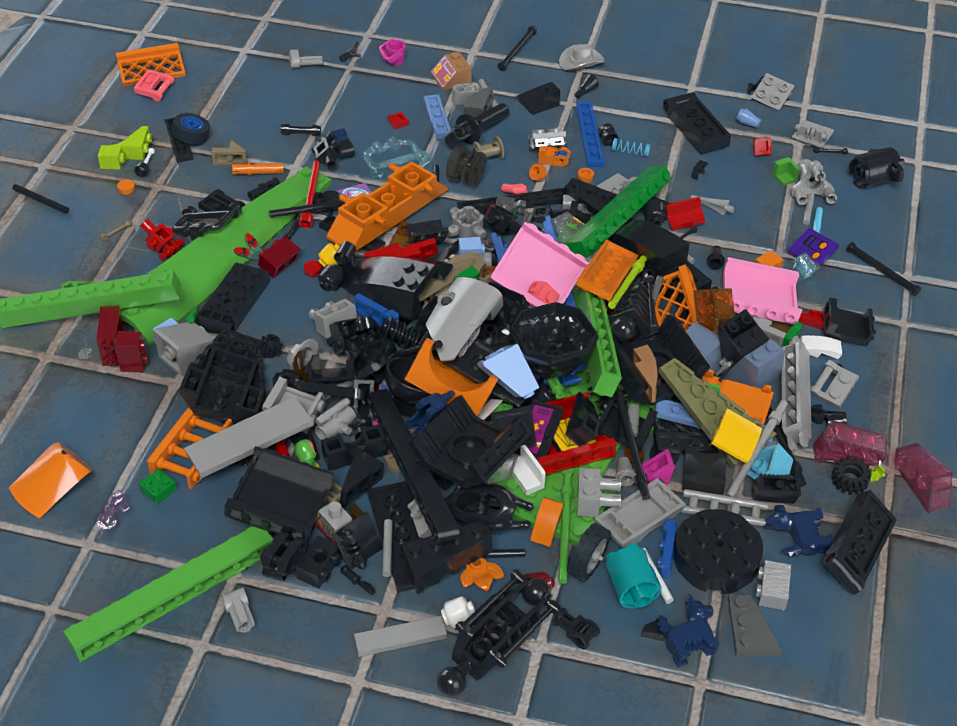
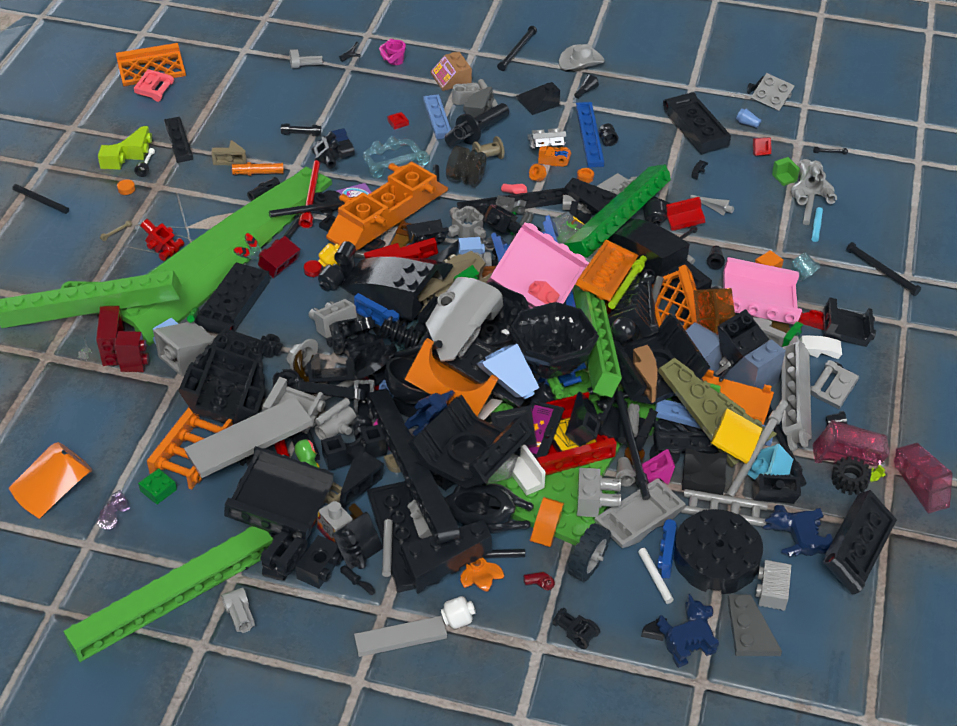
black wheel [172,113,210,145] -> none
black bar [172,203,242,238] -> none
black plate [198,189,245,220] -> none
black piece [437,569,561,696] -> none
black slope [532,205,569,226] -> none
bright green bar [558,473,574,584] -> none
teal cylinder [605,543,661,609] -> none
medium azure piece [612,138,650,157] -> none
dark purple tile [788,228,839,270] -> none
light grey hinge [792,120,834,148] -> none
black bar [811,404,847,424] -> none
black container [849,147,905,188] -> none

